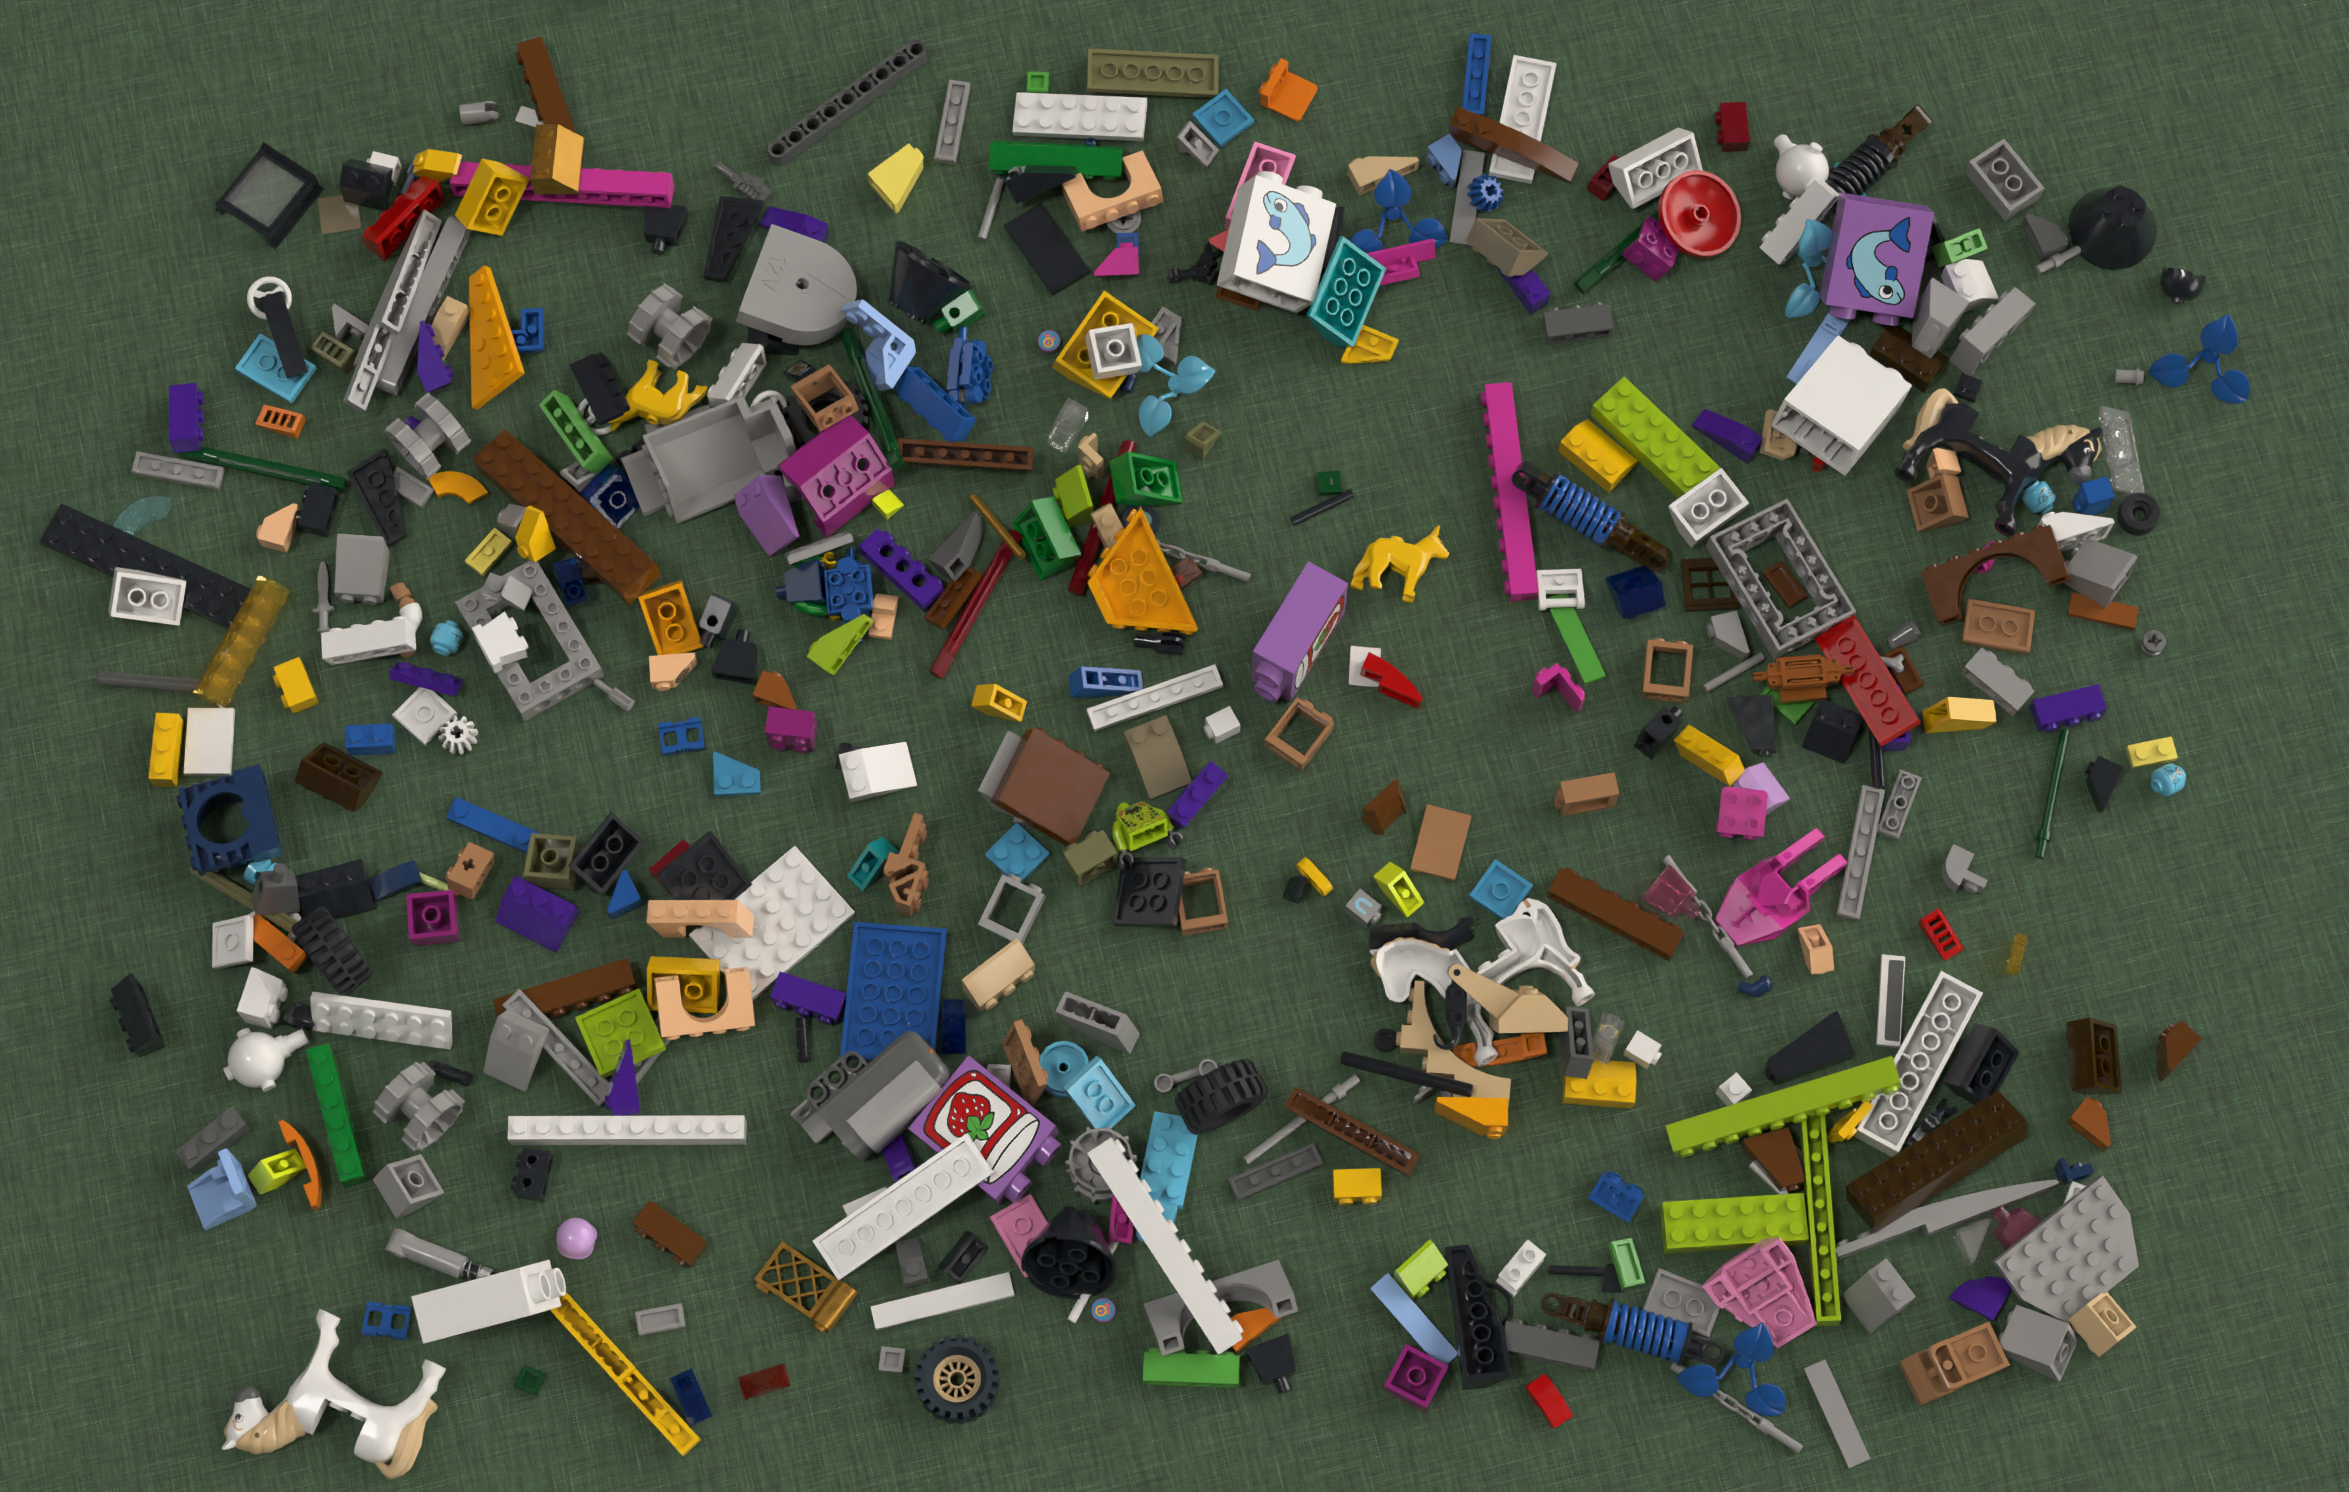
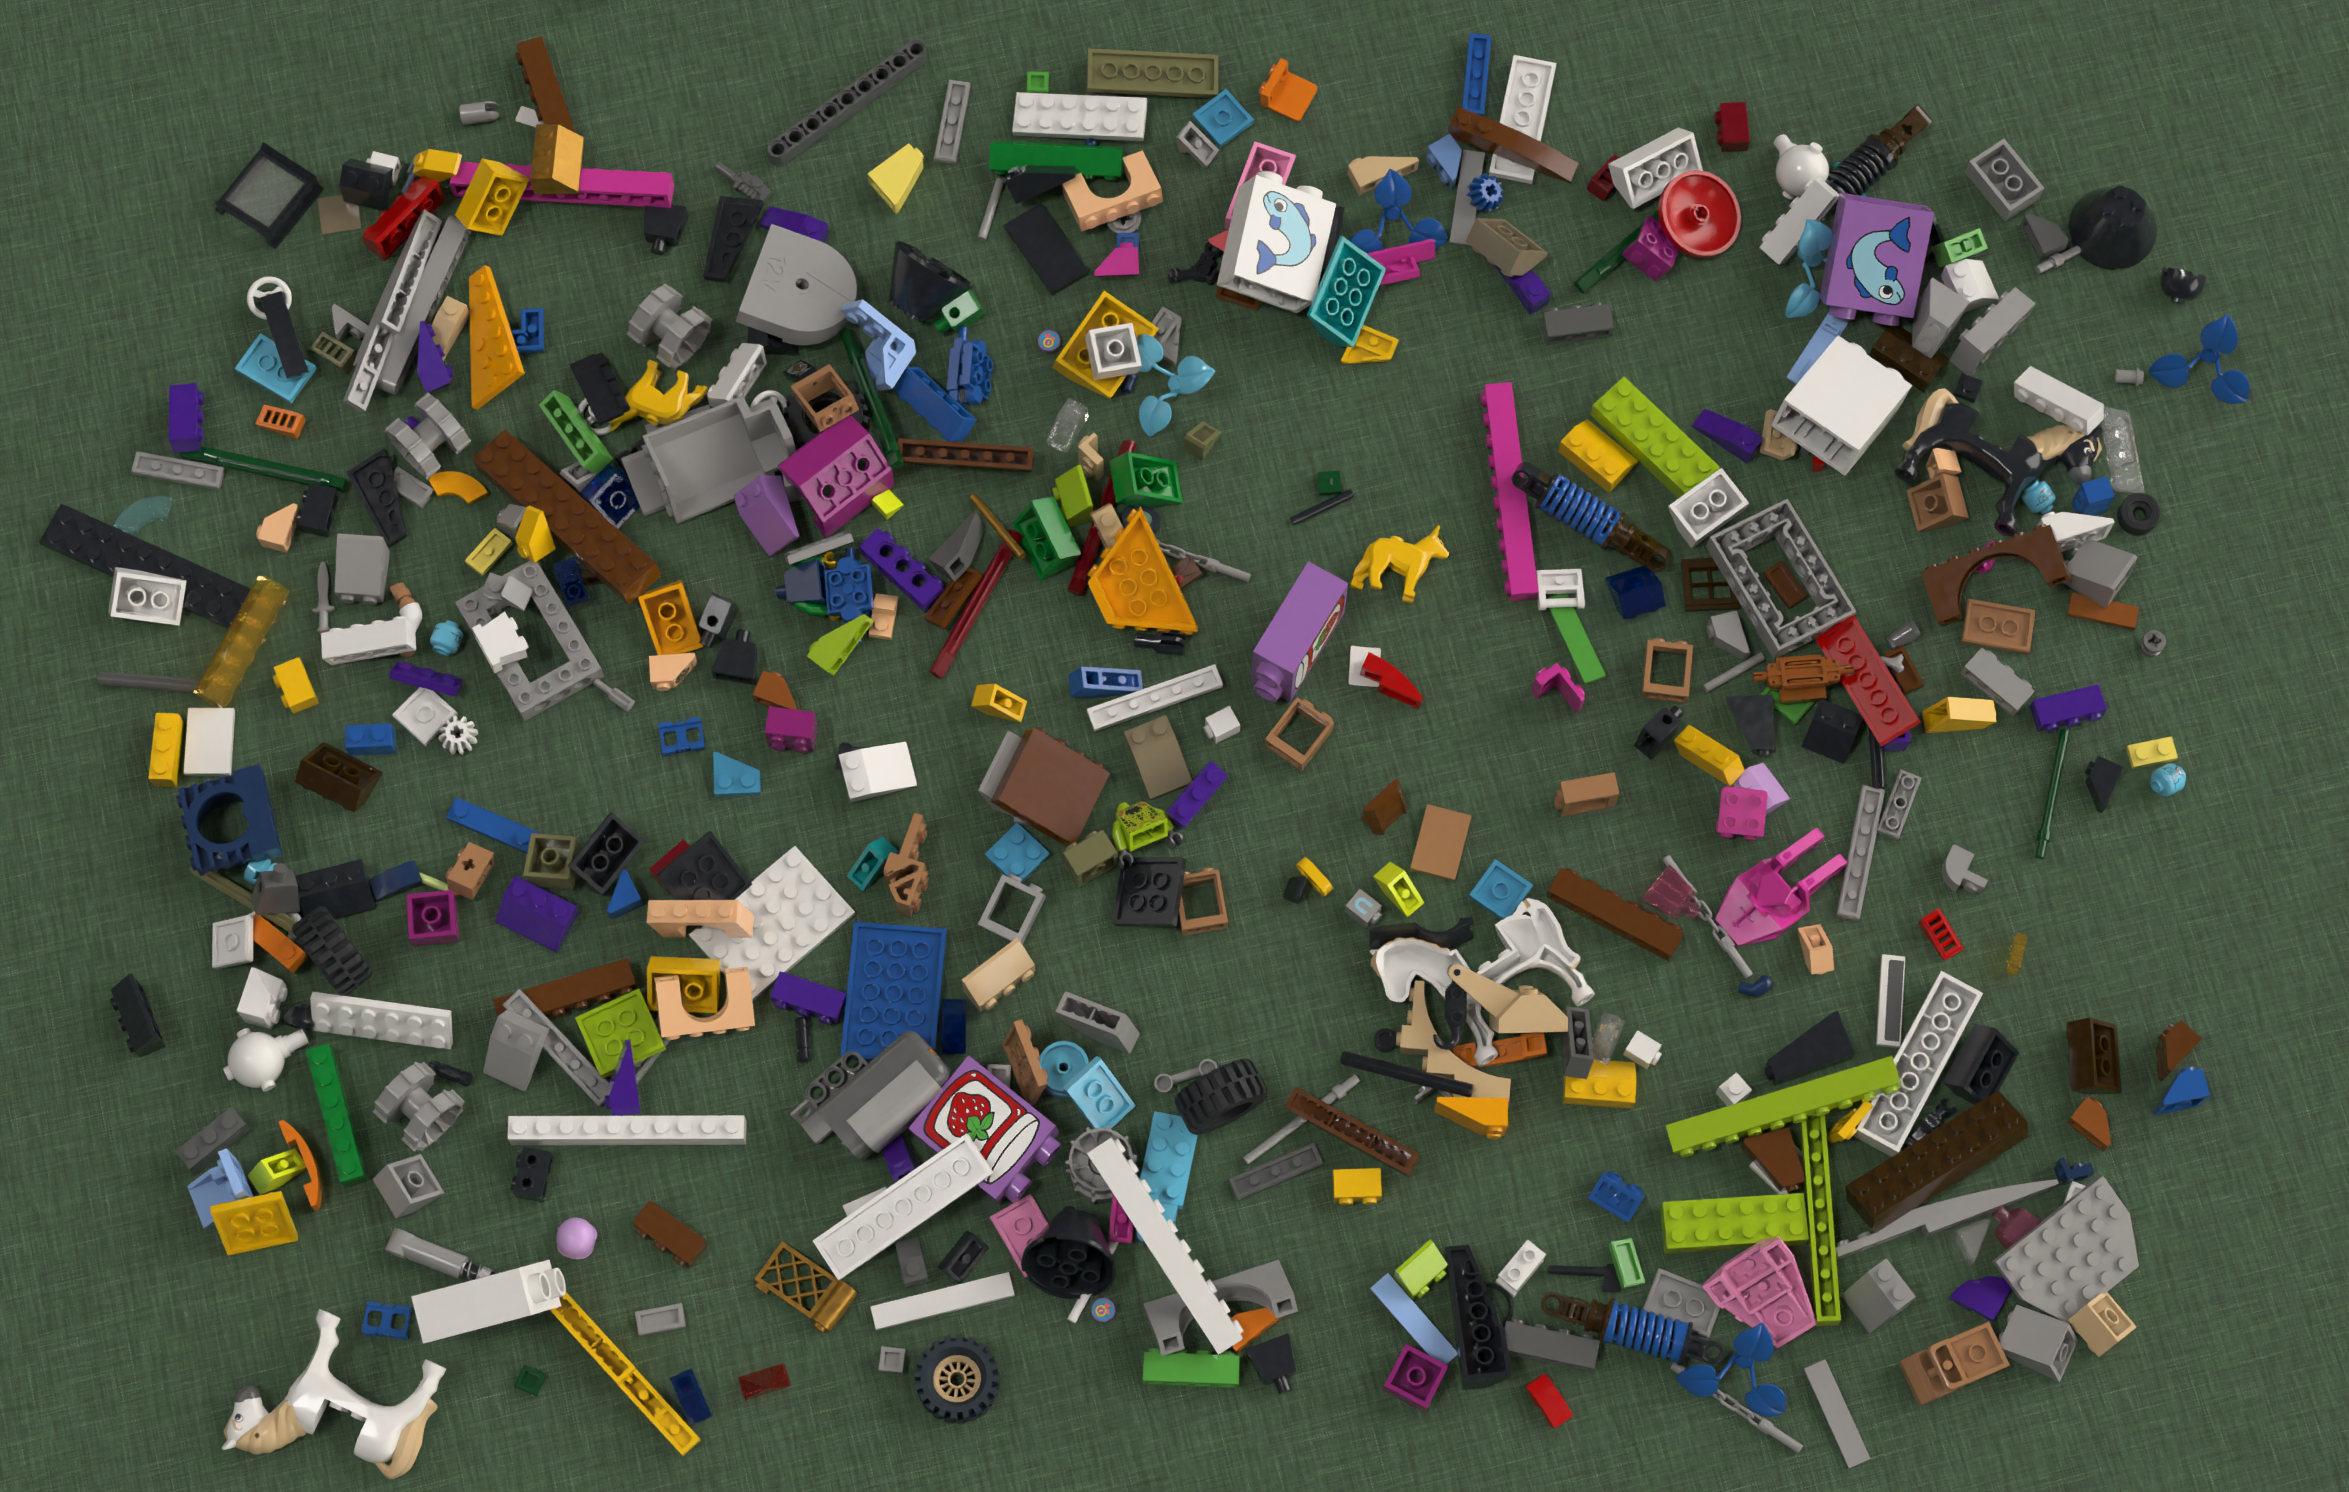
none -> yellow plate [210,1191,298,1256]
none -> white brick [2014,366,2104,436]
none -> blue slope [2154,1067,2210,1115]

